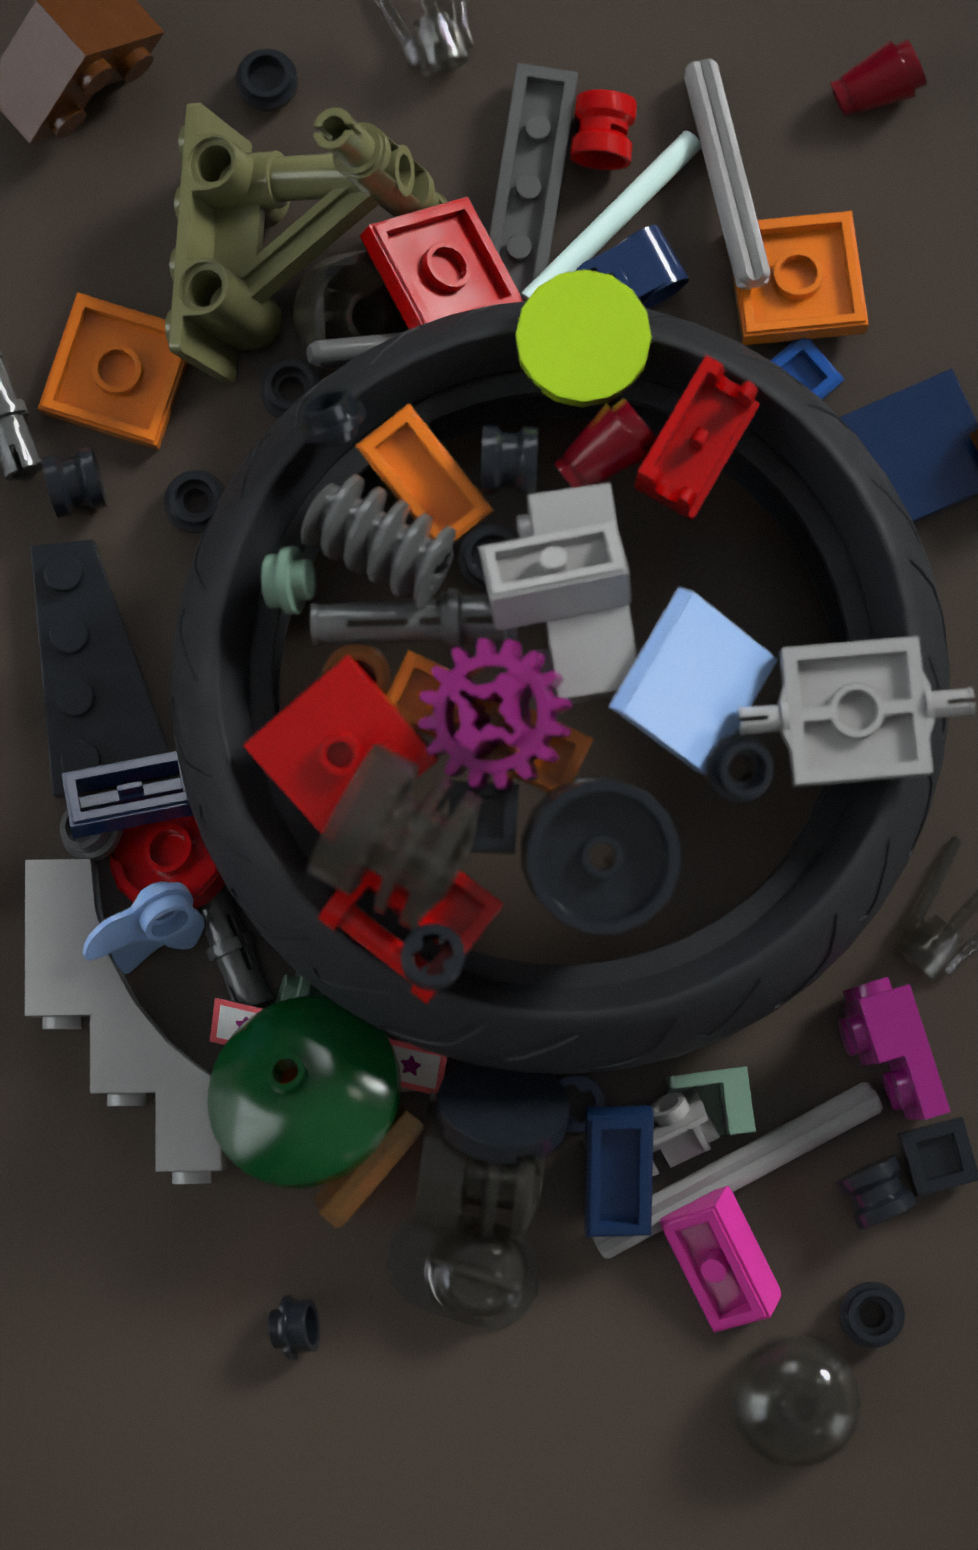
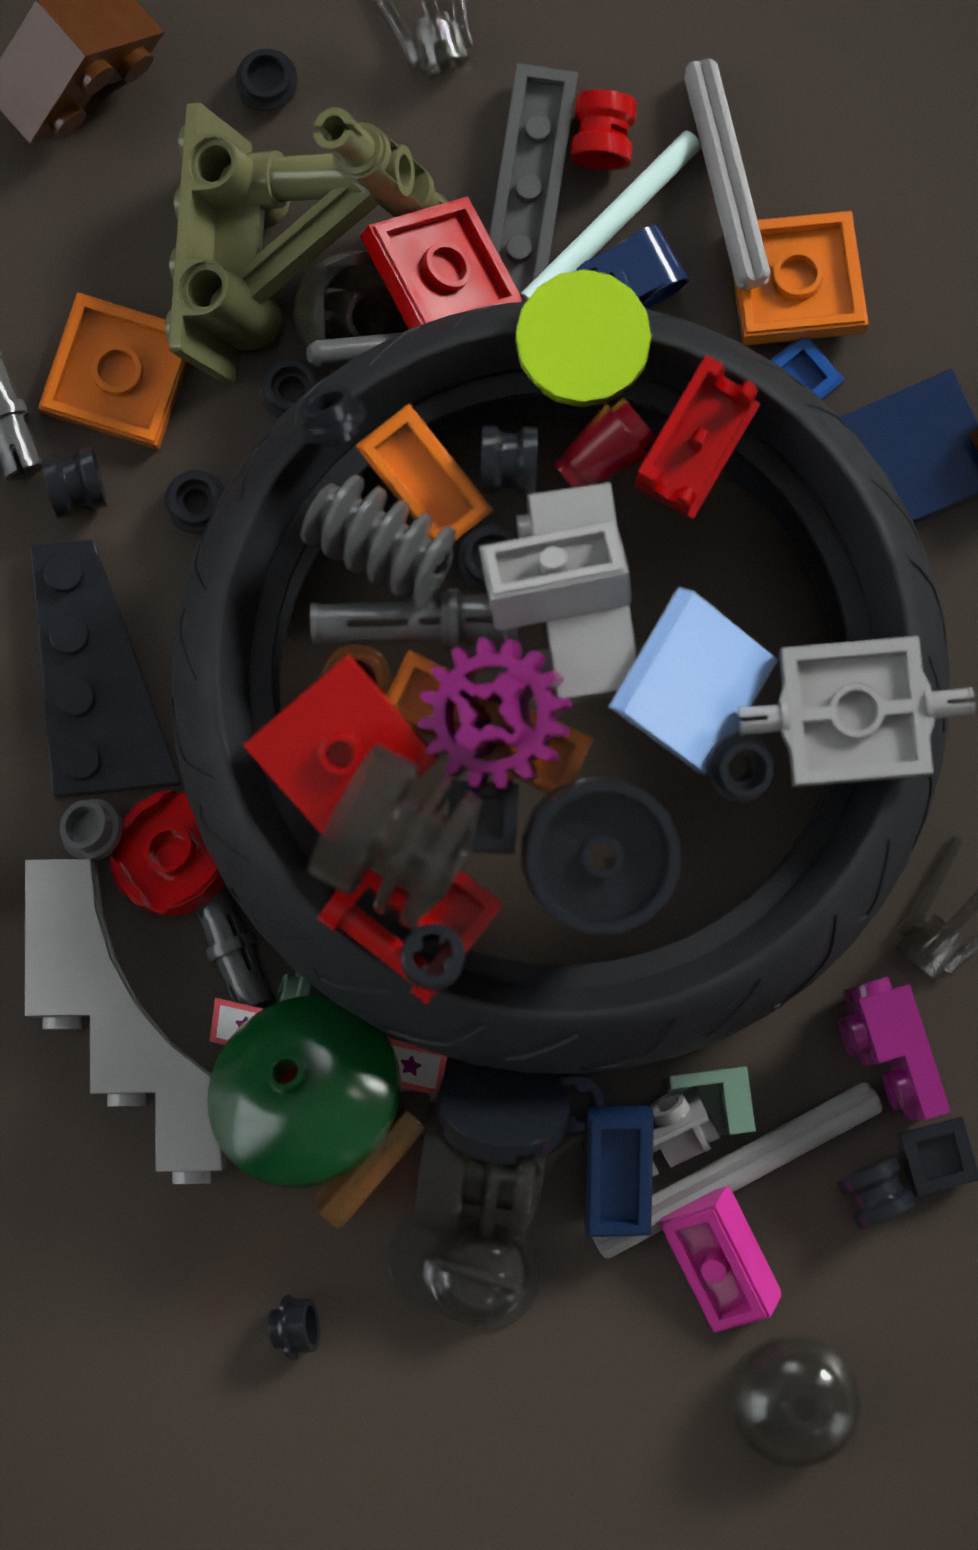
dark blue tile [61,751,193,839] -> none
light blue plate [83,882,205,974] -> none
sand green plate [262,546,316,615] -> none
dark red cone [830,39,927,117] -> none
black plate [839,1282,905,1348] -> none

